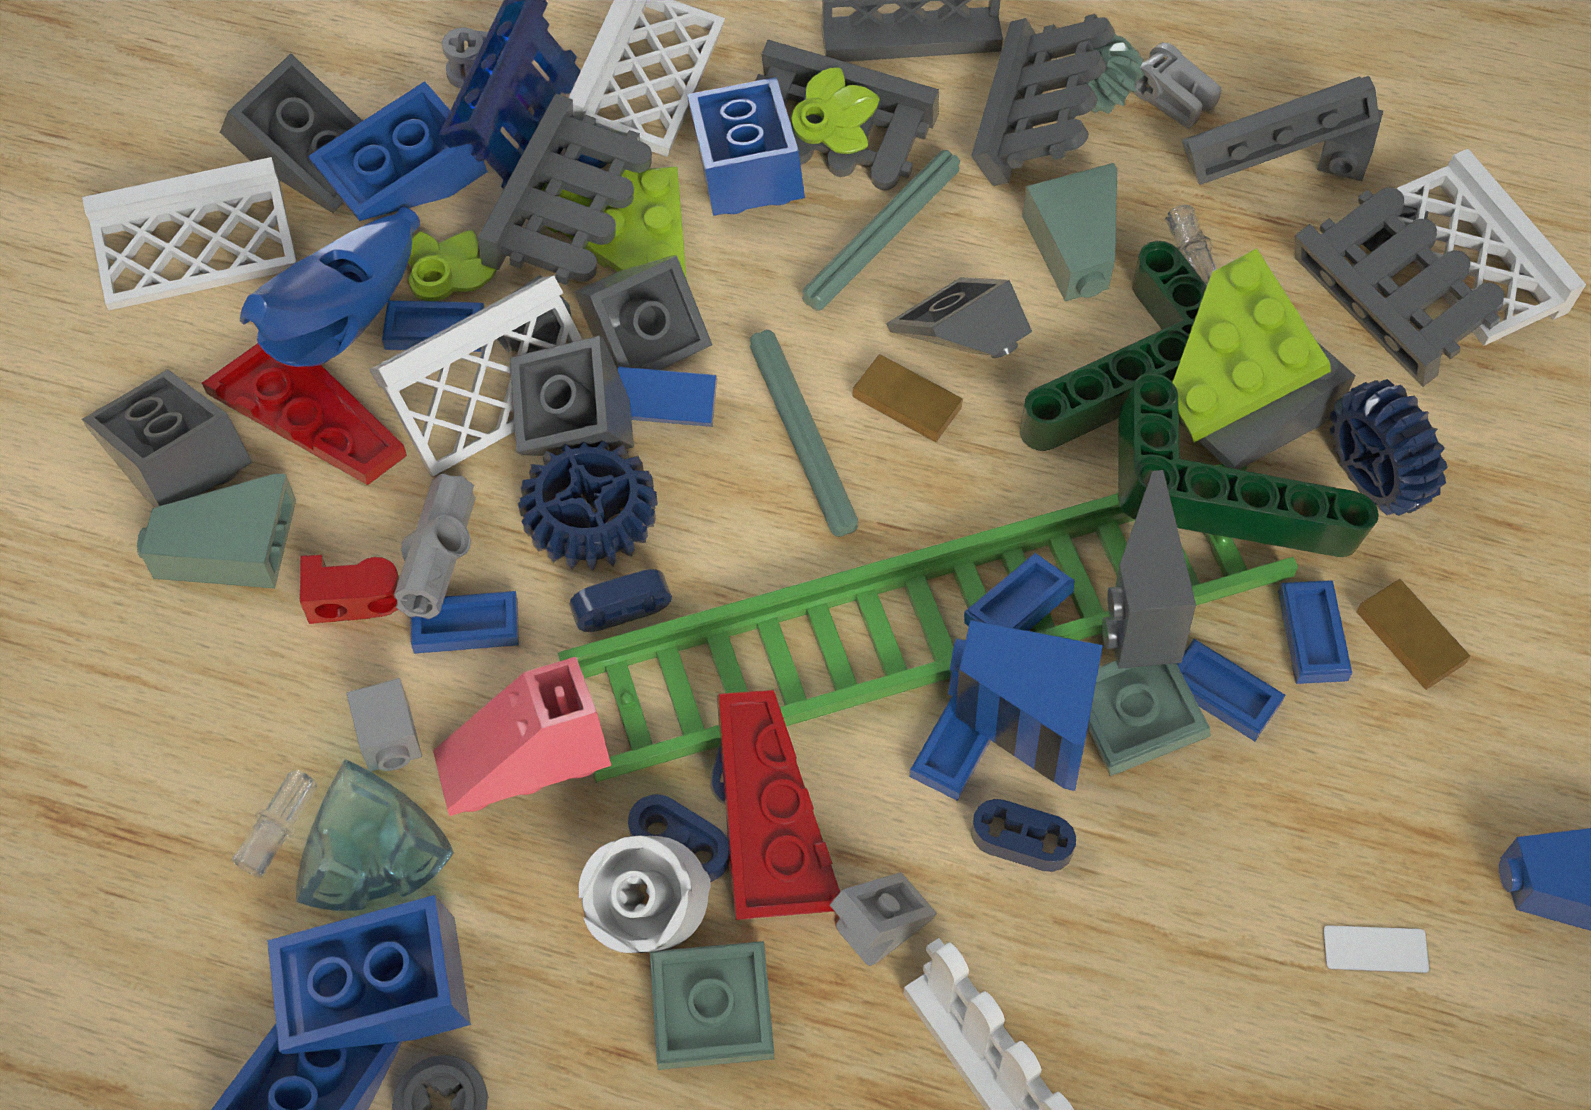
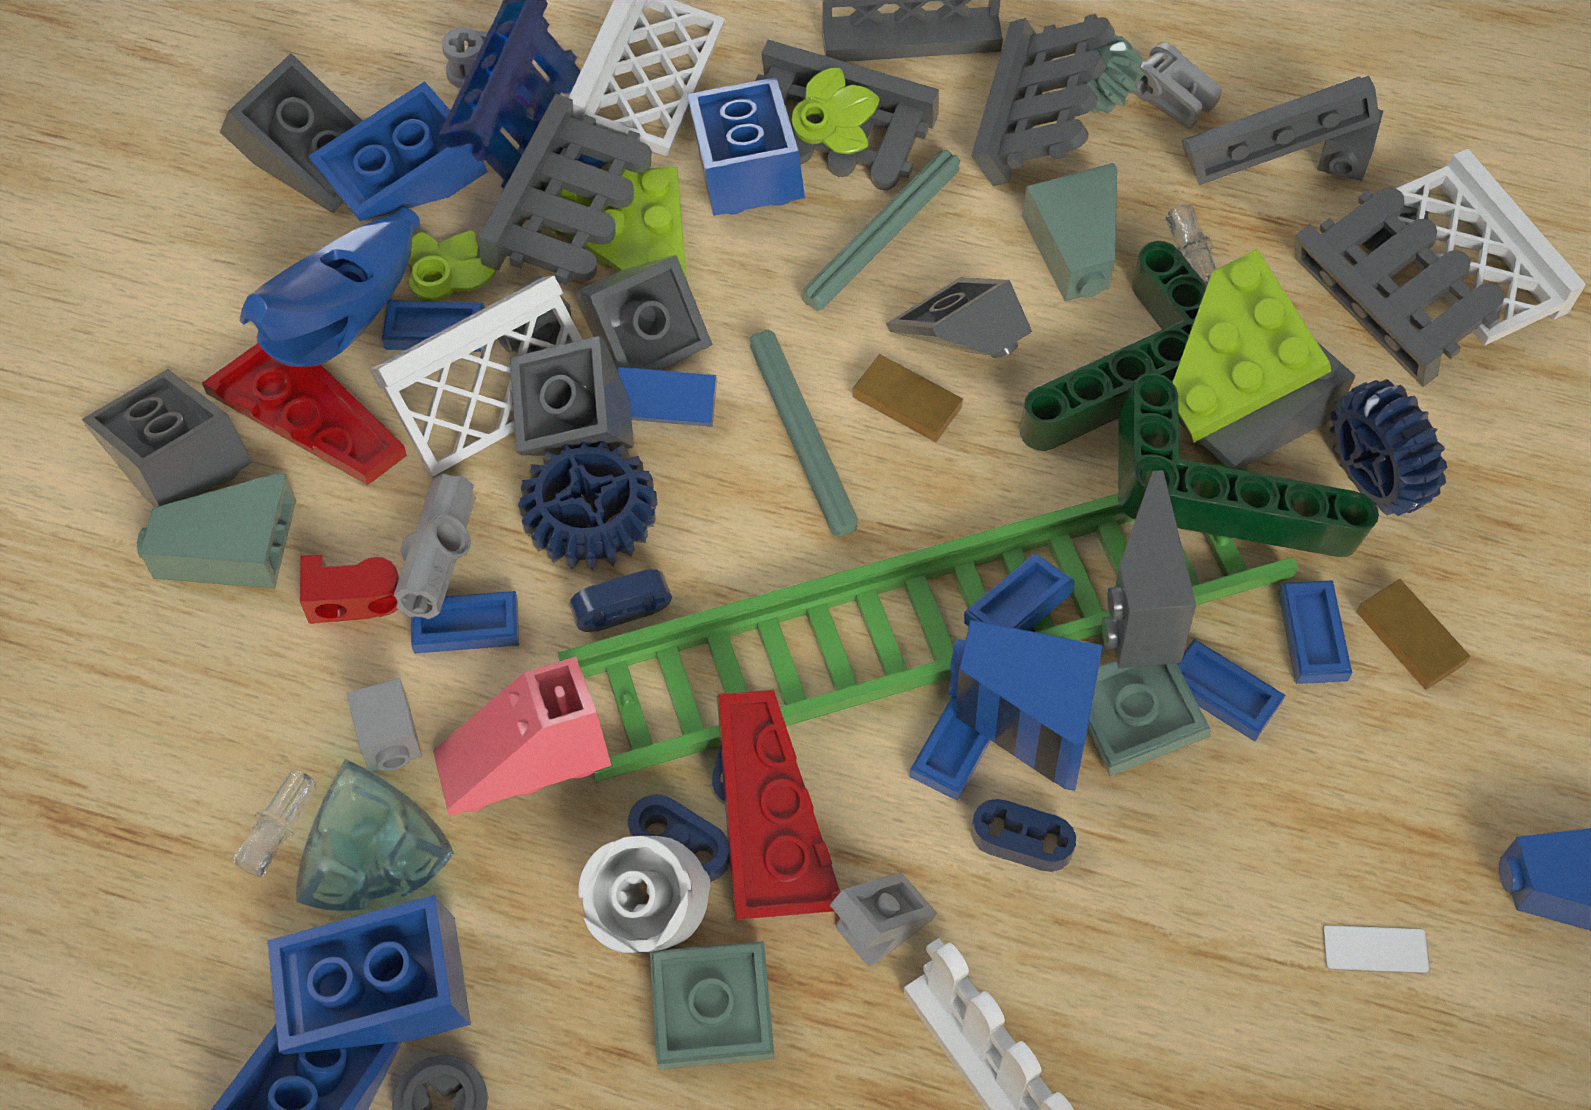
white fence [82,157,297,310] -> none

